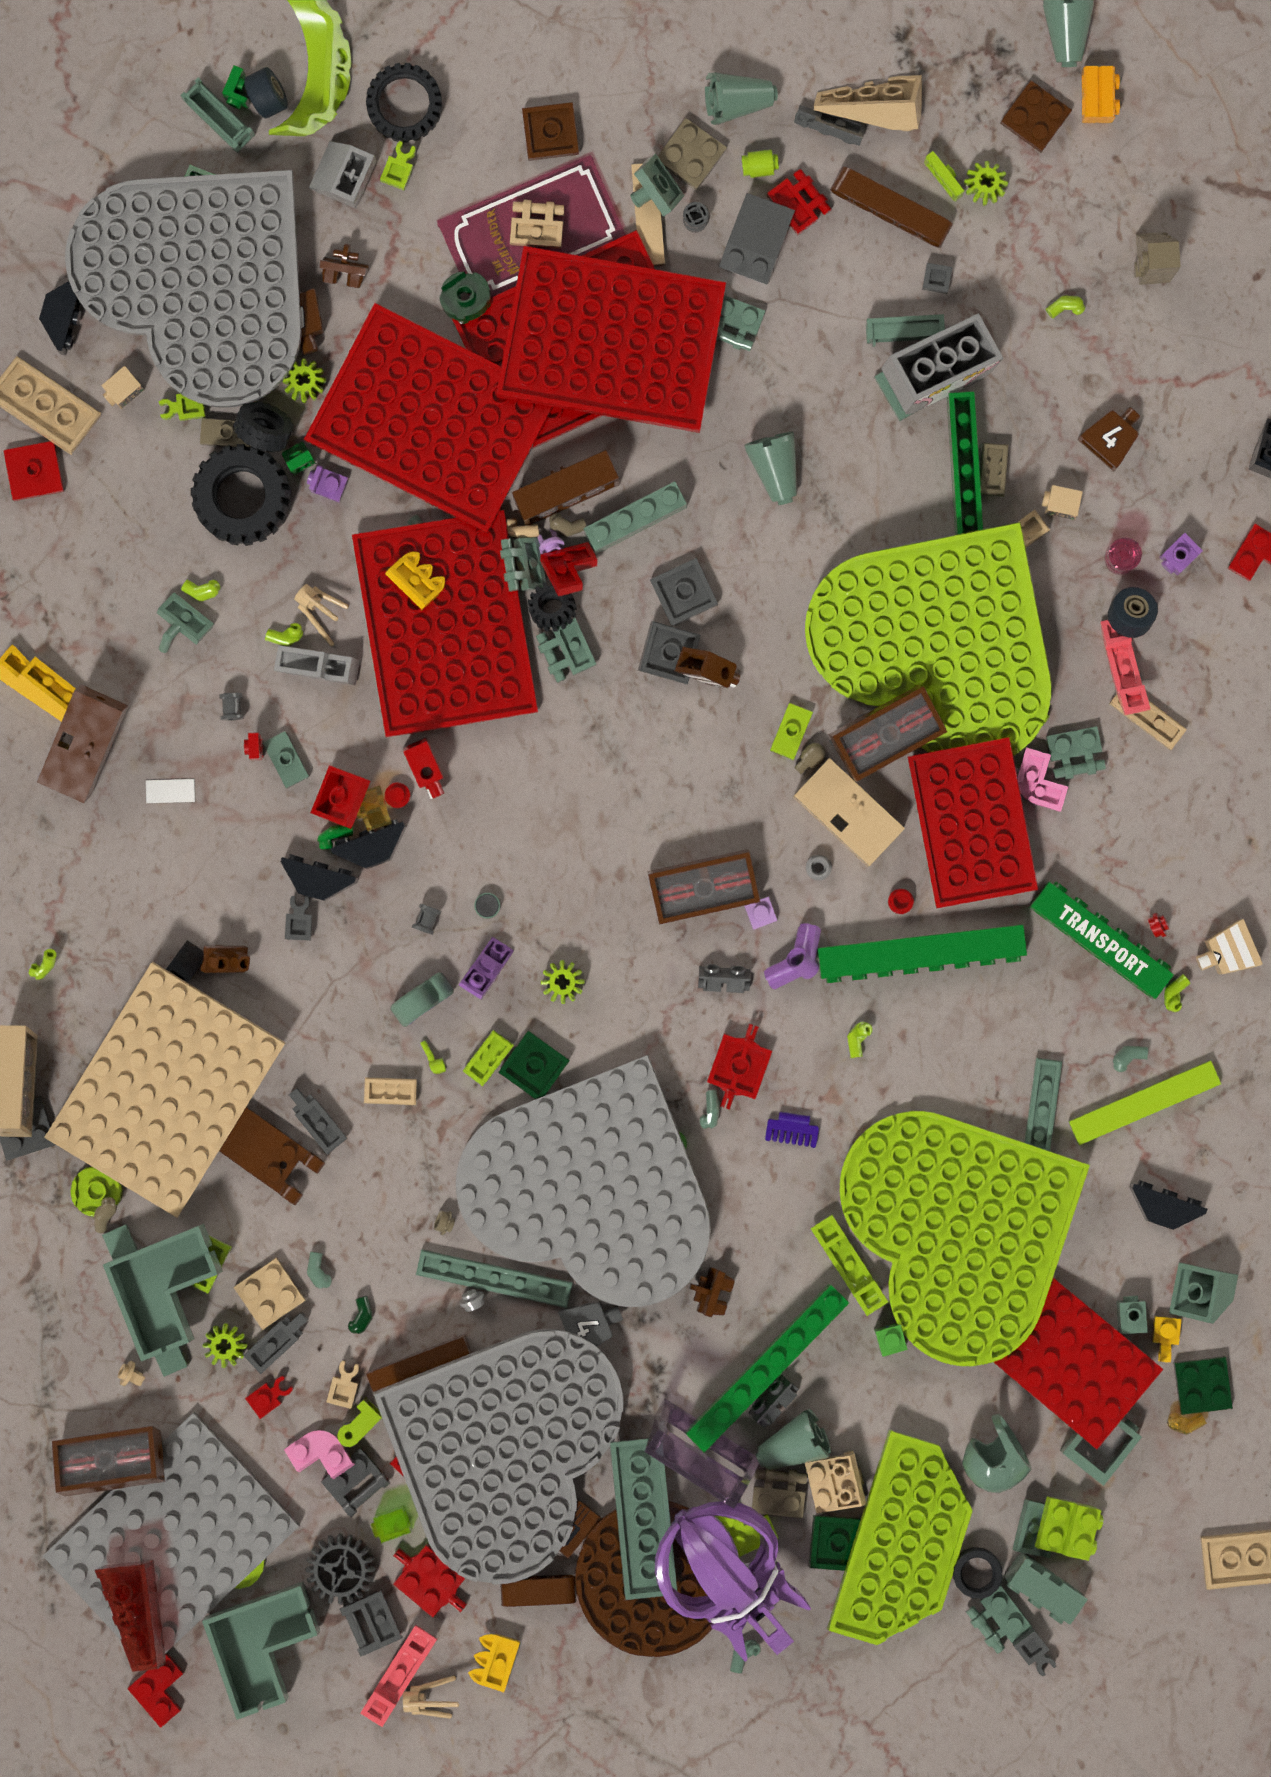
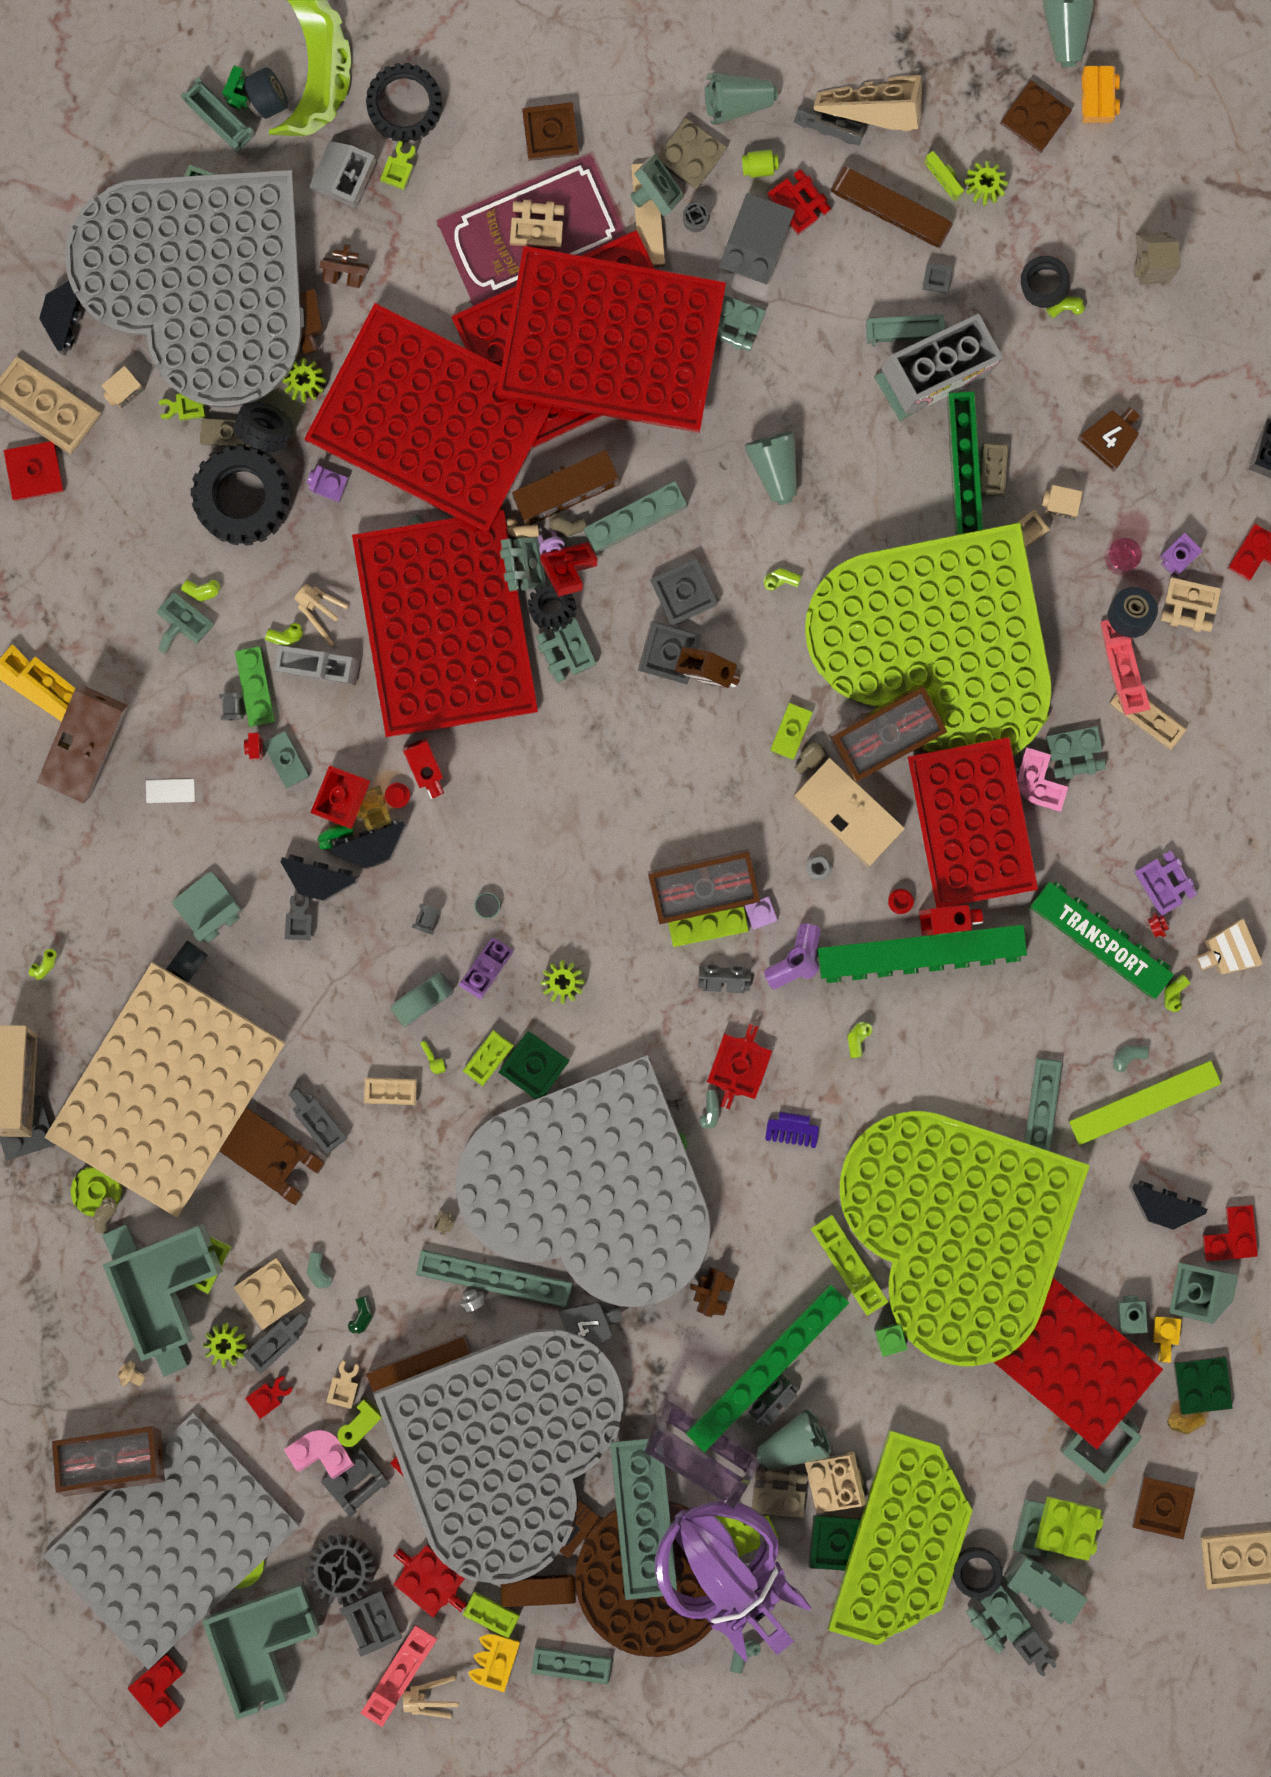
clear red wedge [95,1560,166,1672] -> none
reddish brown hips [201,945,250,973] -> none
green bracket [282,442,316,476] -> none
clear neon green brick [371,1505,412,1543] -> none
yellow plate [385,552,445,610] -> none
dark green plate [439,271,492,324] -> none
sand green piece [962,1414,1032,1493] -> none
none -> sand green bracket [173,872,243,943]
none -> bright green plate [235,646,275,727]
none -> lime plate [463,1591,520,1639]
none -> sand green tile [531,1646,612,1684]
none -> lime plate [668,906,749,947]
none -> lime arm [763,568,802,591]
none -> red torso [919,905,983,936]
none -> black tyre [1021,256,1070,308]
none -> reddish brown plate [1132,1476,1195,1540]
none -> medium lavender plate [1134,850,1198,916]
none -> tan plate [1160,577,1221,632]
none -> red plate [1202,1205,1258,1262]

